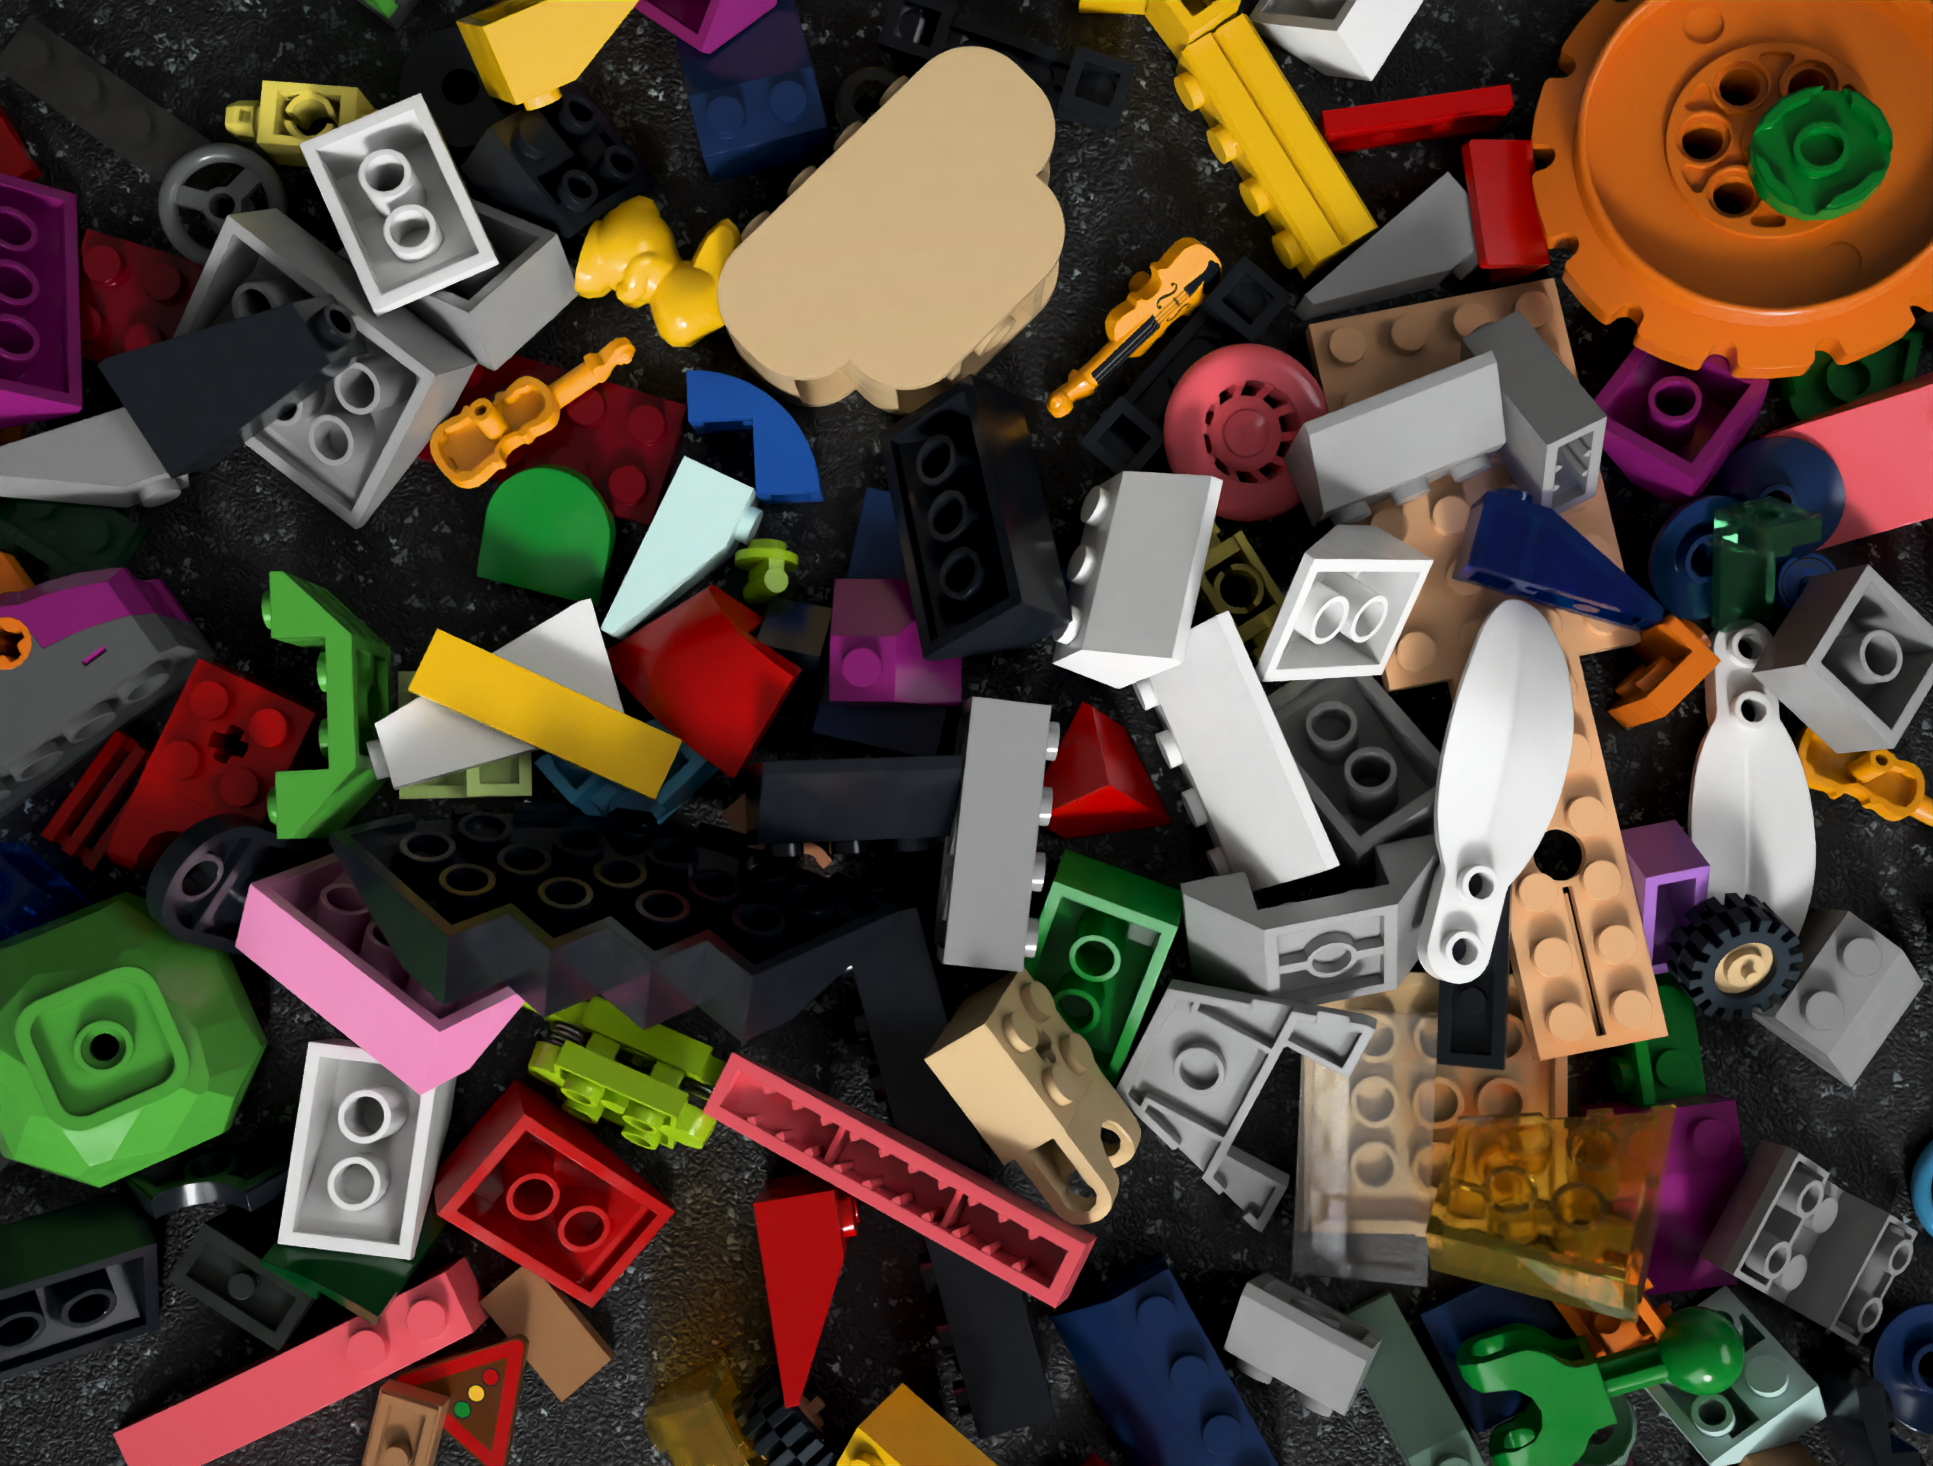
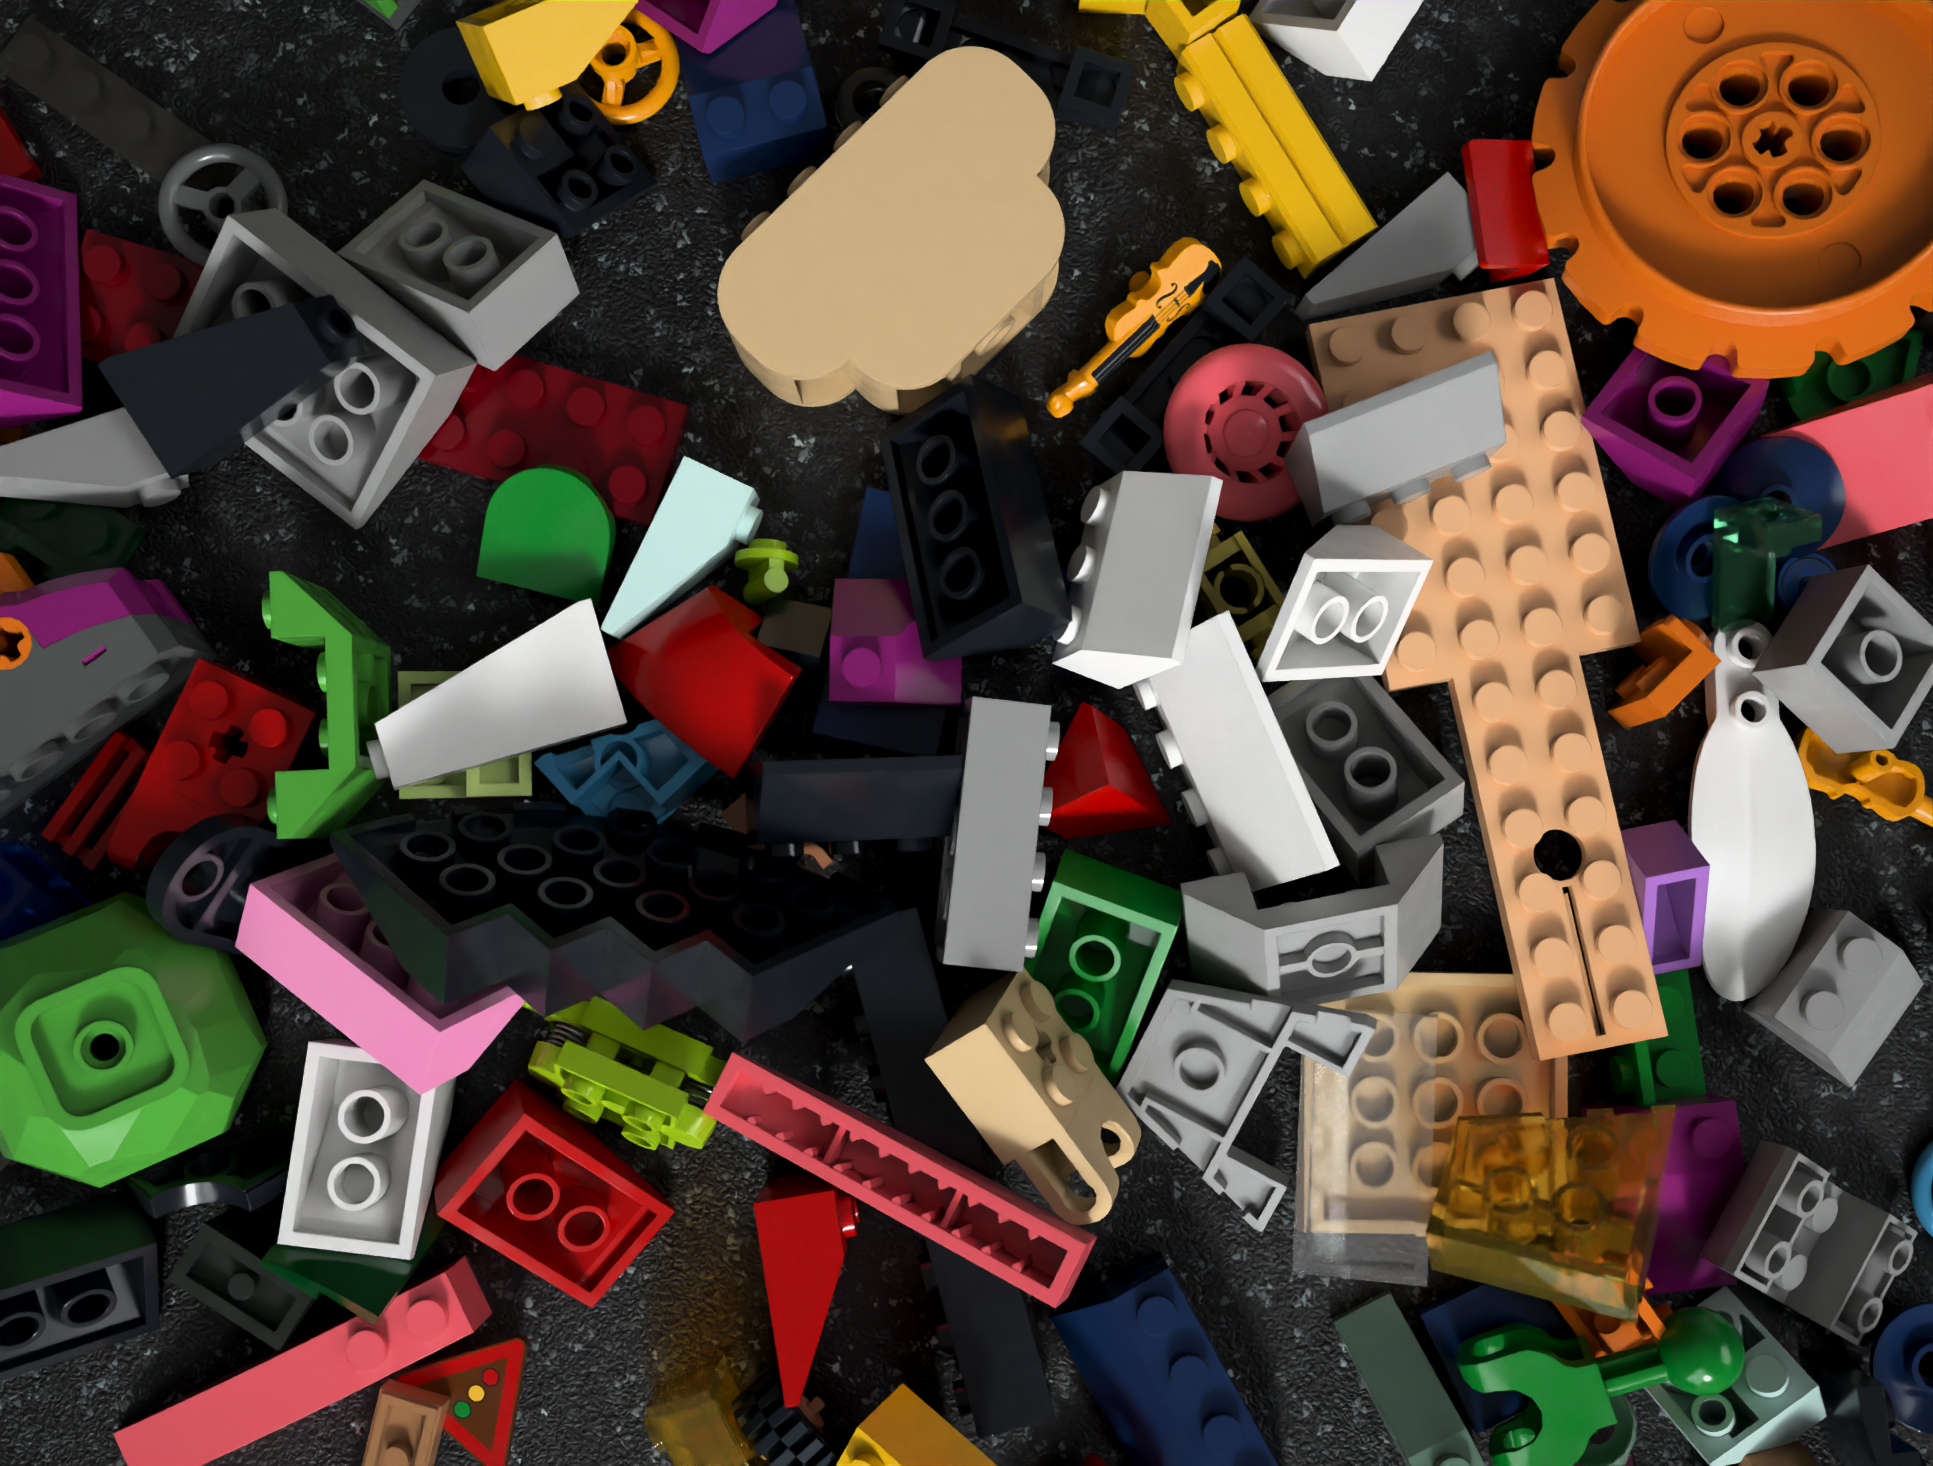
light yellow piece [225,80,378,167] -> none
white slope [299,93,499,317] -> none
yellow tile [408,628,682,800] -> none
light orange piece [430,337,636,489] -> none
medium nougat tile [479,1266,615,1402] -> none
yellow animal [574,195,743,347] -> none
blue brick [686,370,825,505] -> none
light grey slope [1224,1273,1384,1417] -> none
red tile [1315,84,1514,154] -> none
white plant [1417,599,1574,984] -> none
black plate [1437,873,1512,1070] -> none
clear blue slope [1452,488,1664,632] -> none
light grey slope [1460,310,1607,523] -> none
black wheel [1665,893,1803,1021] -> none
green tile [1747,86,1893,221] -> none
none -> light orange piece [561,8,680,126]

